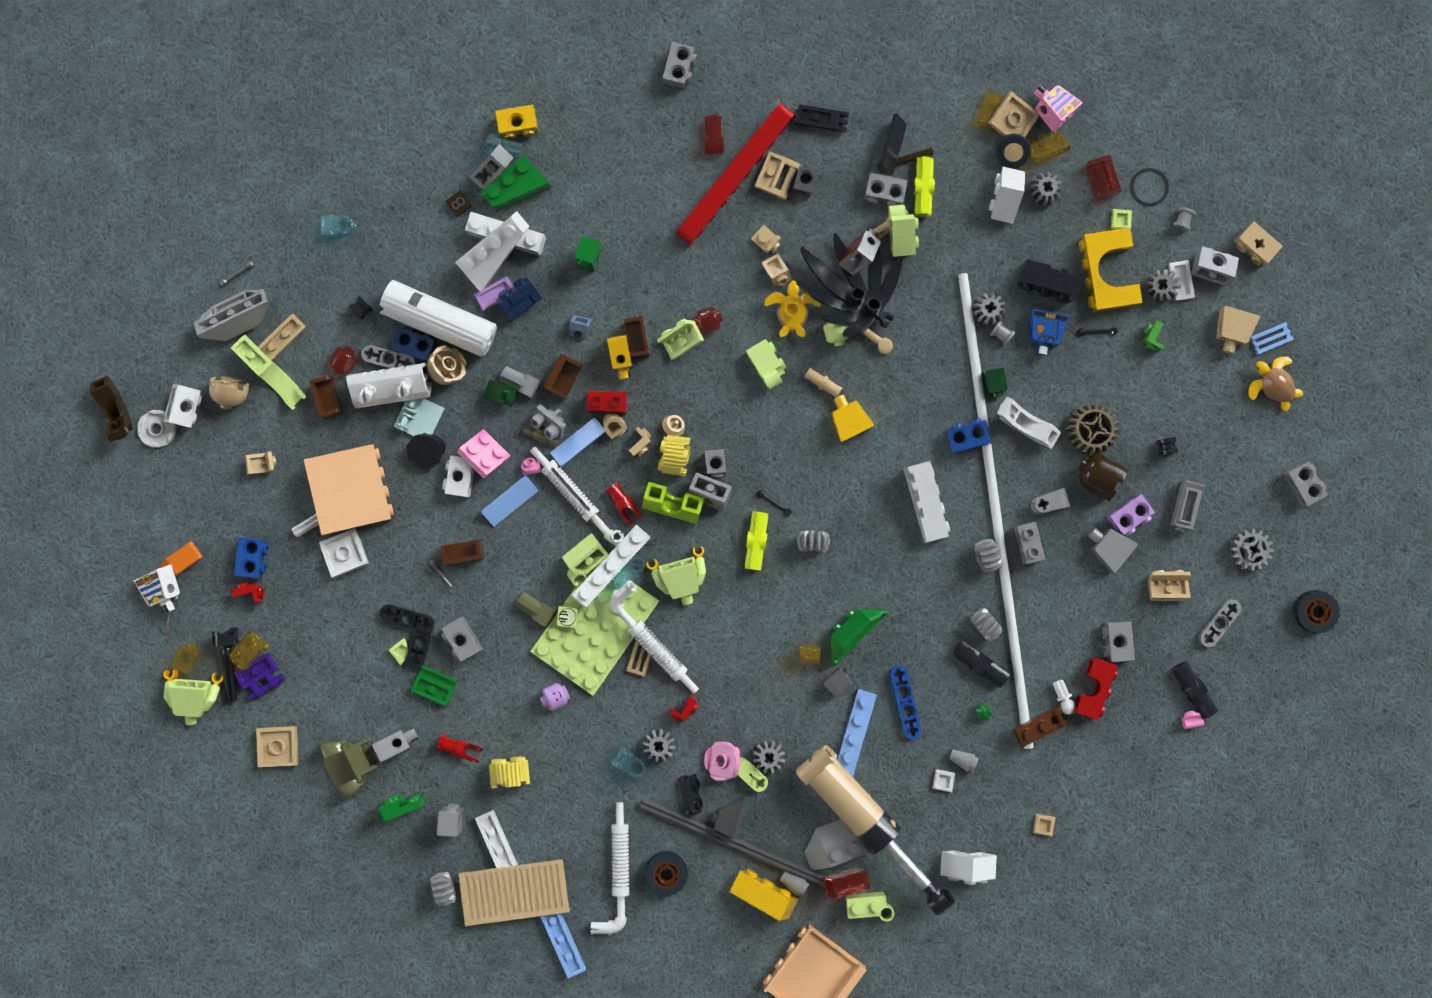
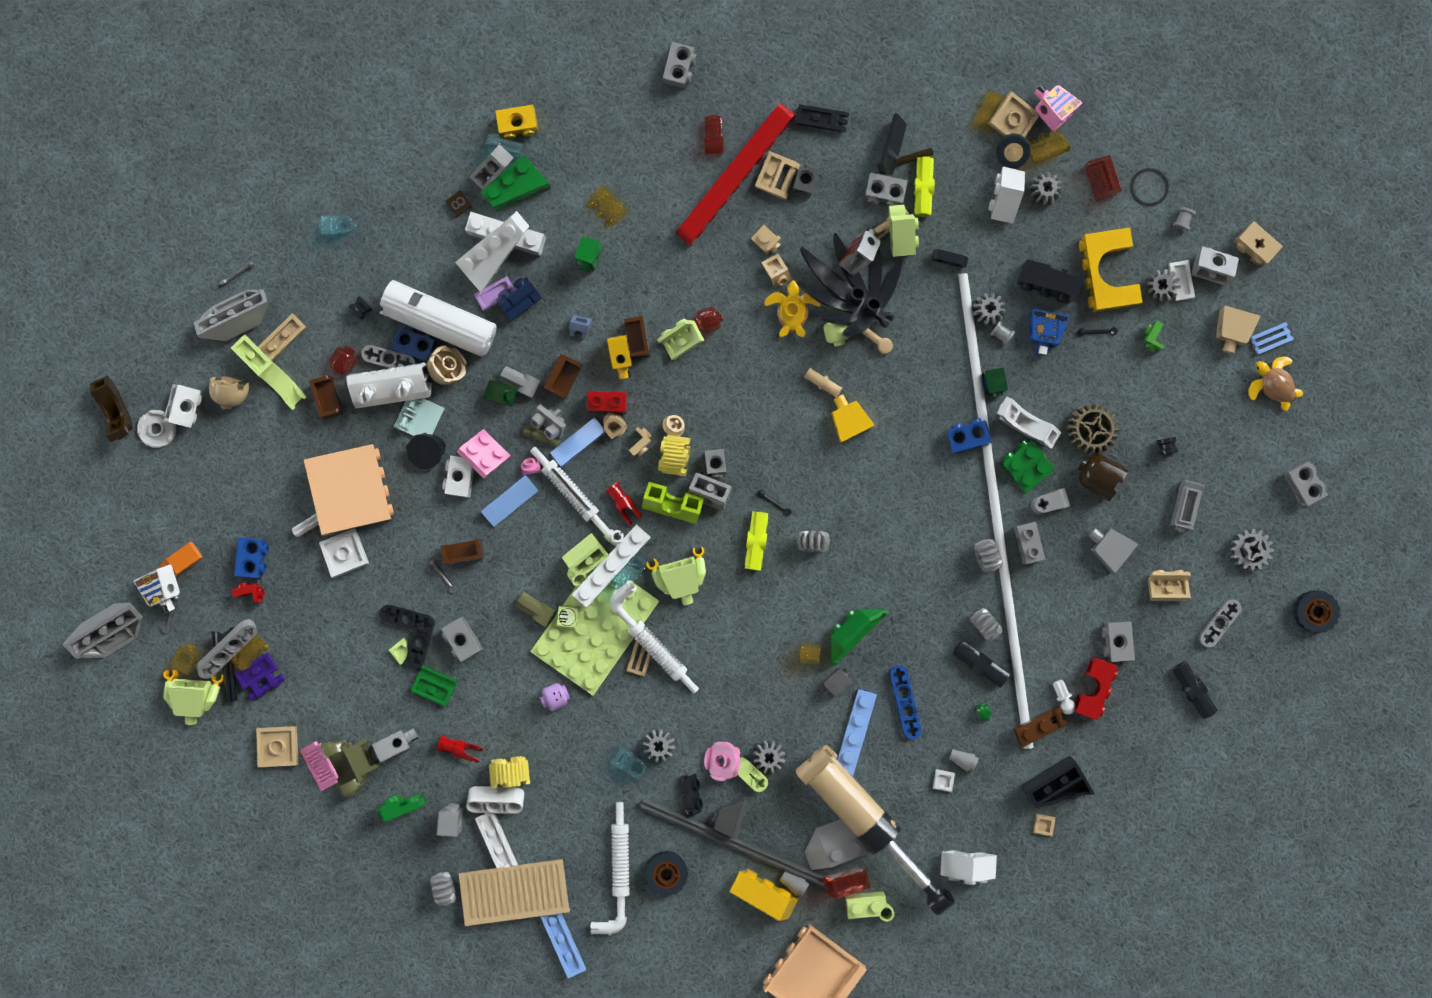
tan bracket [245,451,276,475] -> none
red bracket [669,696,698,722] -> none
yellowish green hinge [746,339,786,390] -> none
white wedge [904,461,950,543] -> none
lavender brick [1106,494,1155,536] -> none
yellowish green tile [1111,209,1132,229] -> none
bright pink plate [1181,711,1204,729] -> none
none -> light grey wedge [63,603,142,659]
none -> light grey beam [196,620,257,679]
none -> bright pink window [300,741,339,791]
none -> white beam [466,786,525,814]
none -> clear yellow plate [587,183,630,227]
none -> black beam [931,249,969,268]
none -> green plate [1000,439,1055,494]
none -> black wedge [1021,756,1095,808]

